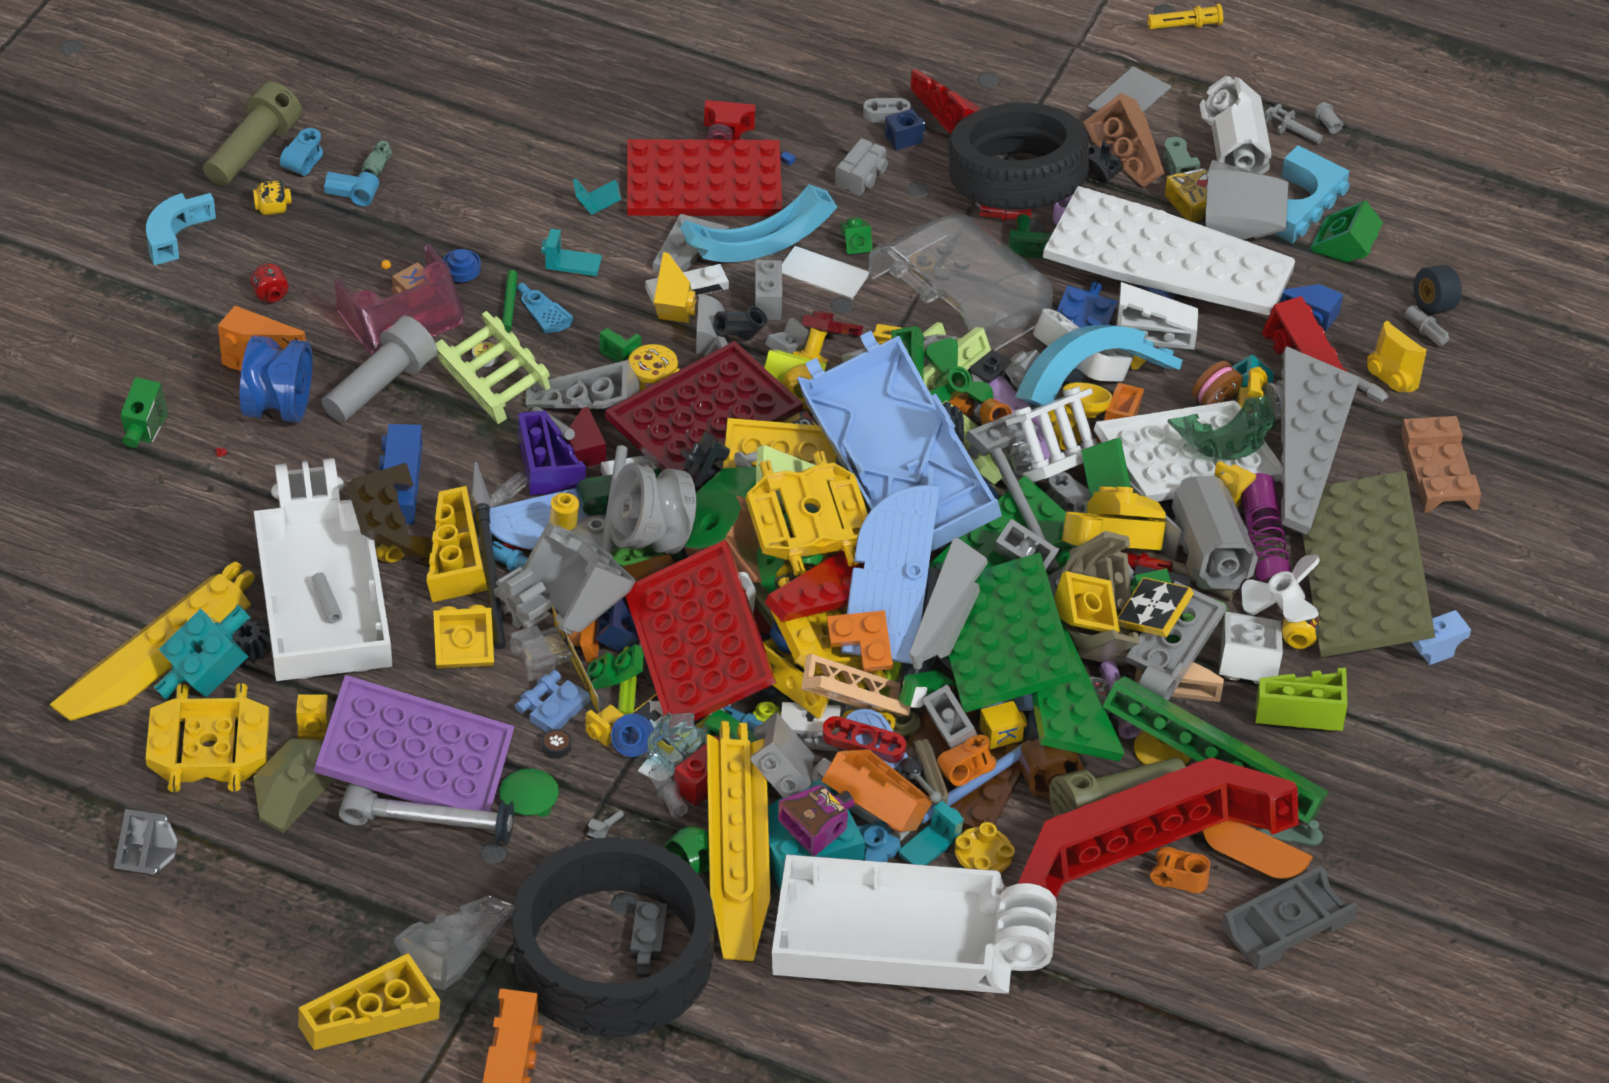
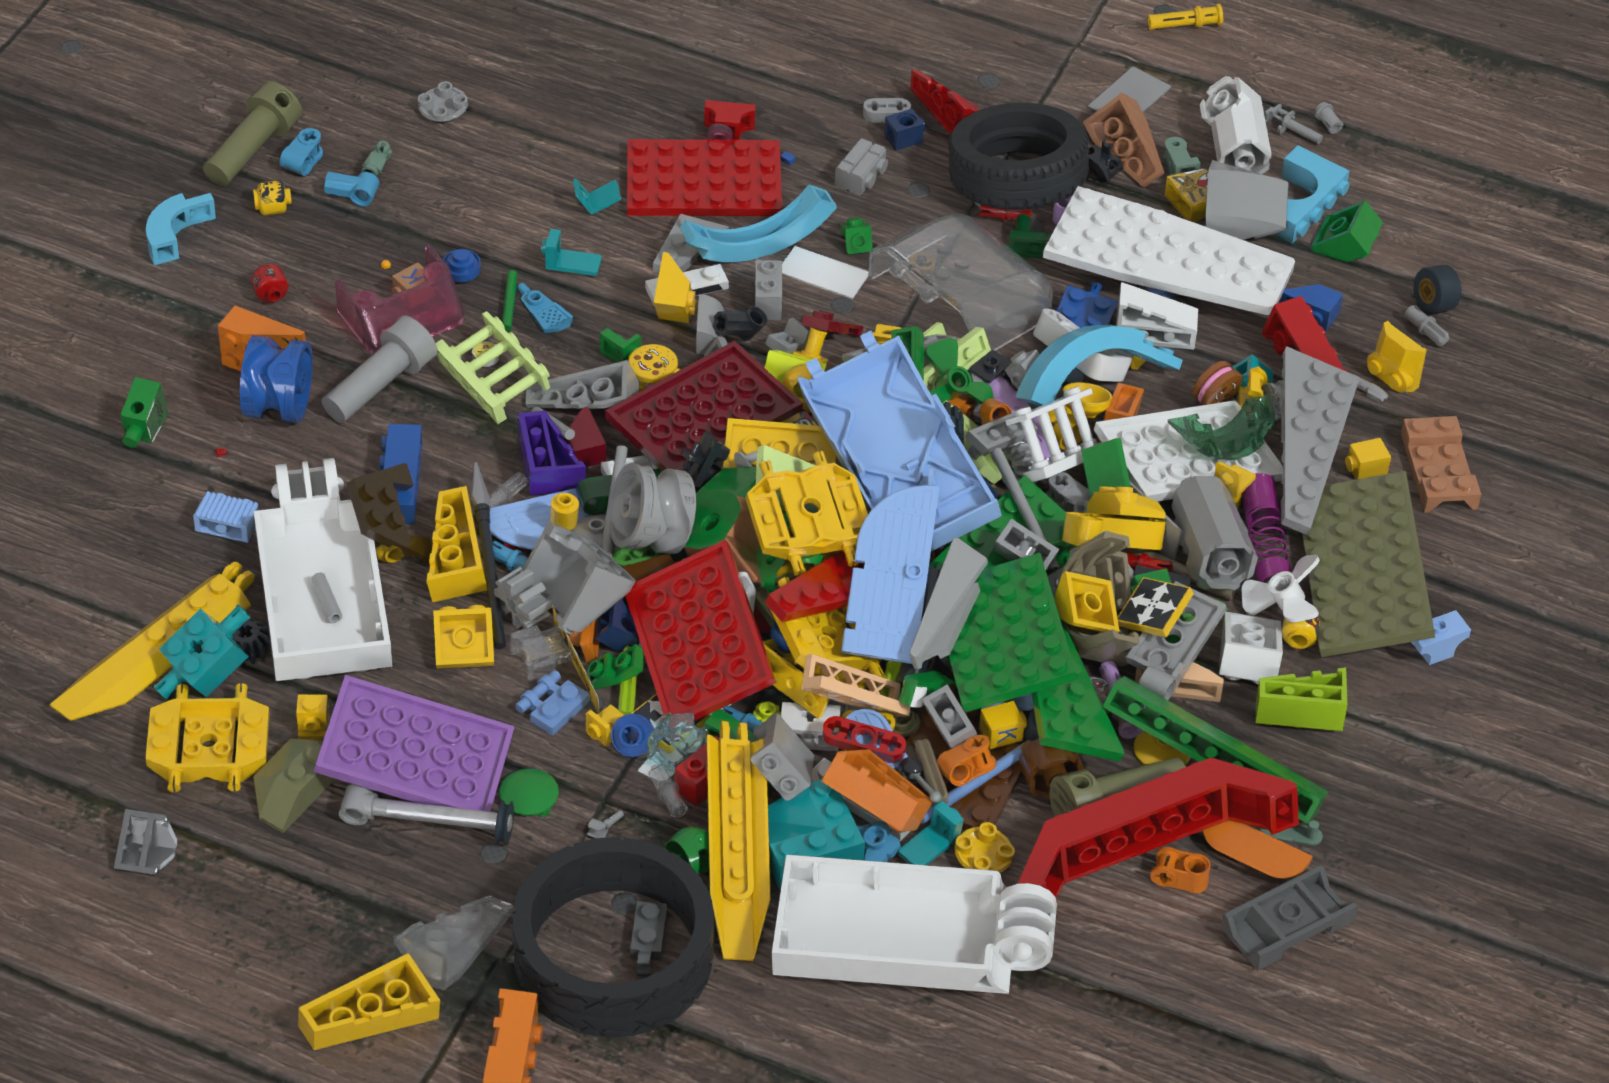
tile [542,729,571,758] -> none
torso [778,785,854,857] -> none
orange plate [826,610,893,672] -> none
none -> light blue brick [193,491,259,543]
none -> light grey dish [418,81,468,122]
none -> yellow brick [1345,438,1391,480]

